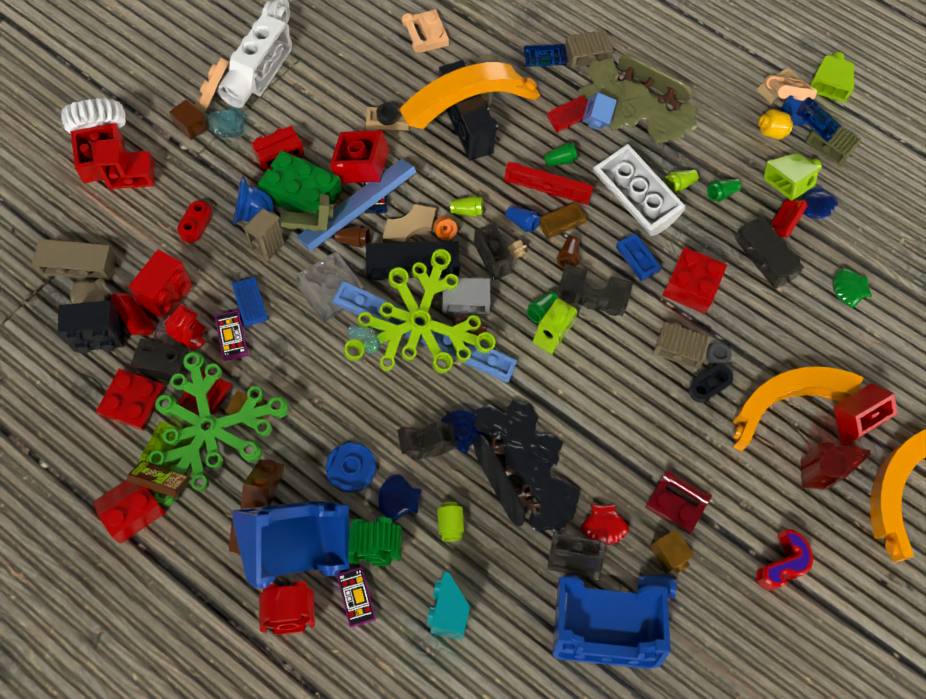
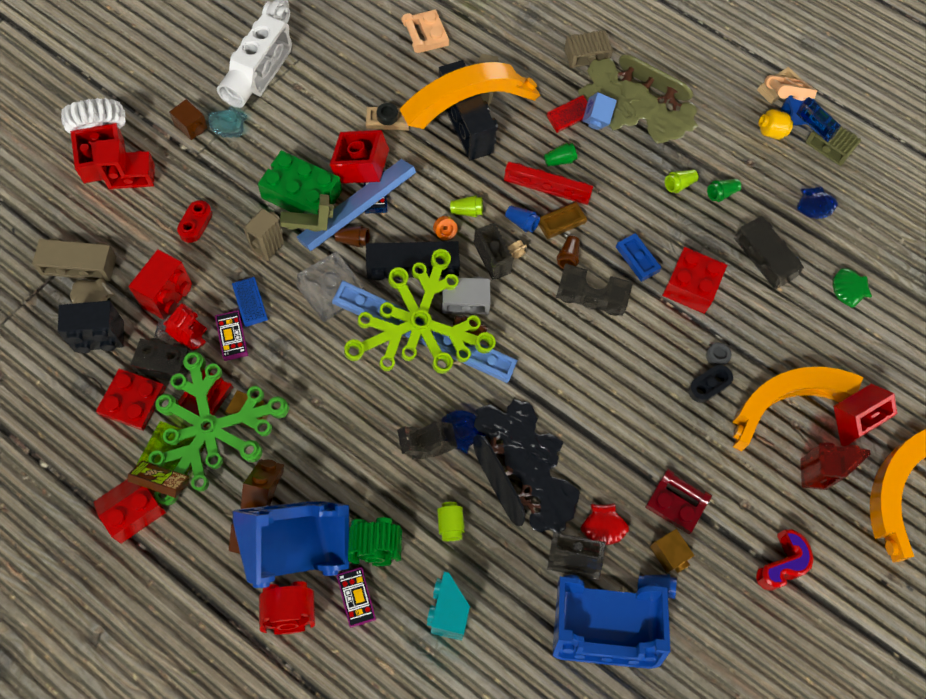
red tile [110,293,155,335] -> none
light nougat plate [194,58,229,112] -> none
blue piece [232,176,274,224] -> none
red brick [251,125,304,173] -> none
blue tile [326,442,377,493] -> none
clear light blue arm [348,326,380,354] -> none
clear blue animal [378,474,422,522] -> none
tan tile [382,204,436,243] -> none
clear blue tile [523,44,567,67] -> none
green cone [526,291,559,323] -> none
lime torso [532,298,578,355] -> none
white brick [593,144,685,236] -> none
dark tan brick [653,322,710,370] -> none
lime torso [764,153,821,201] -> none
red tile [766,200,807,238] -> none
lime torso [810,52,854,103] -> none

